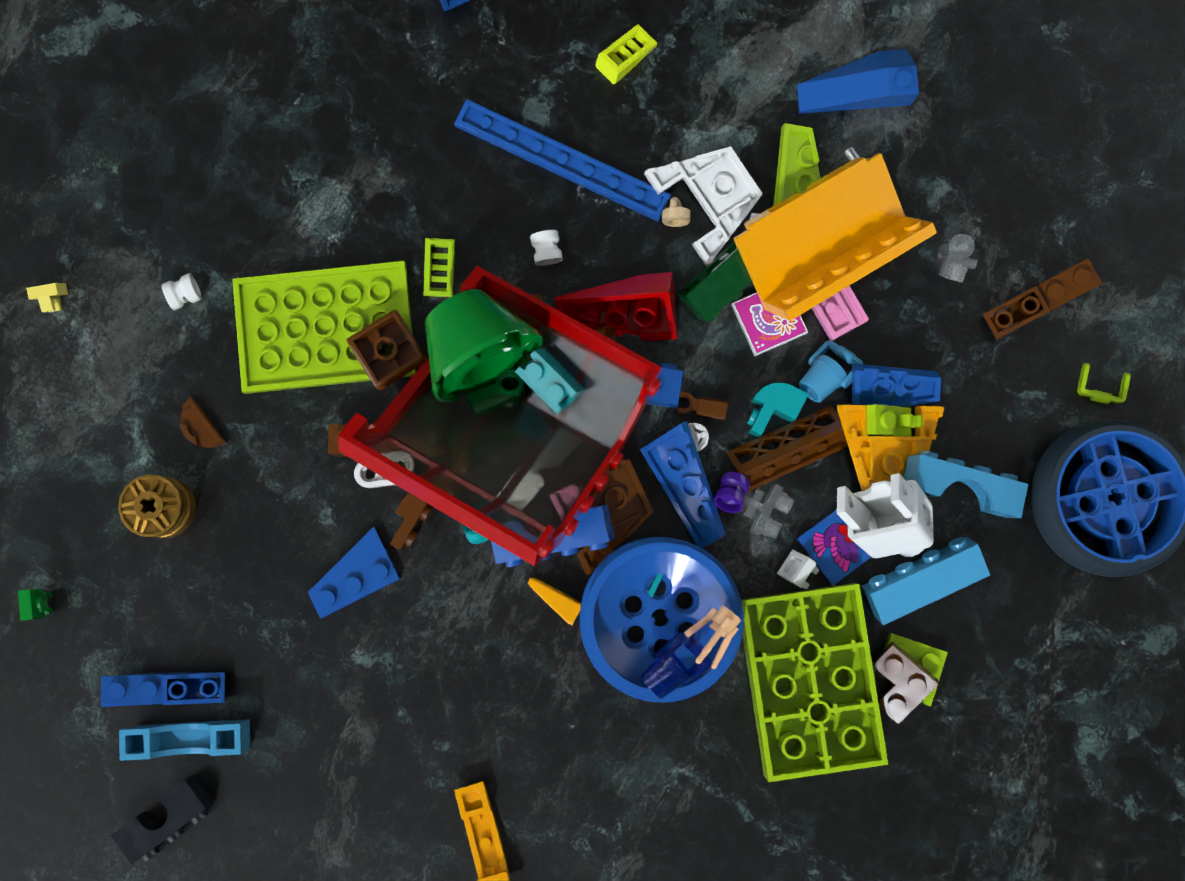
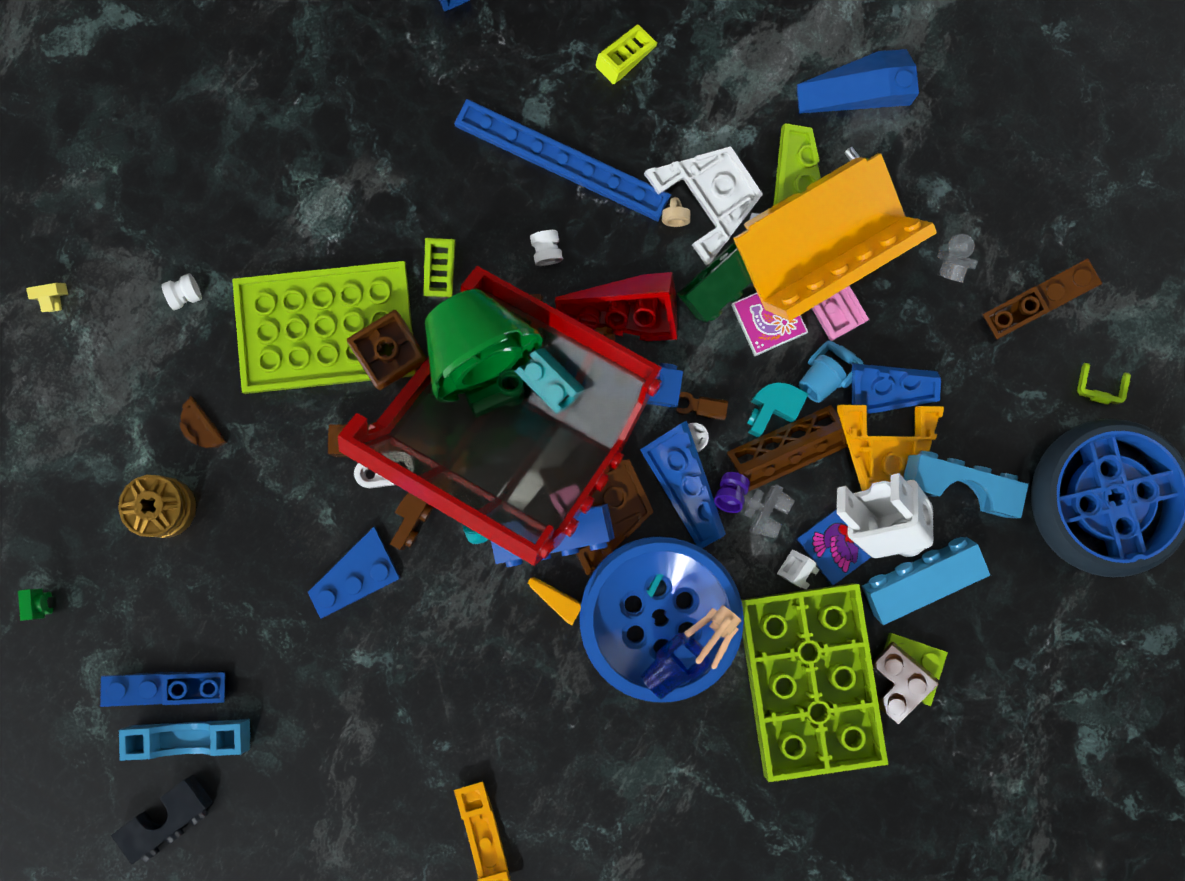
lime plate [867,404,923,437] -> none

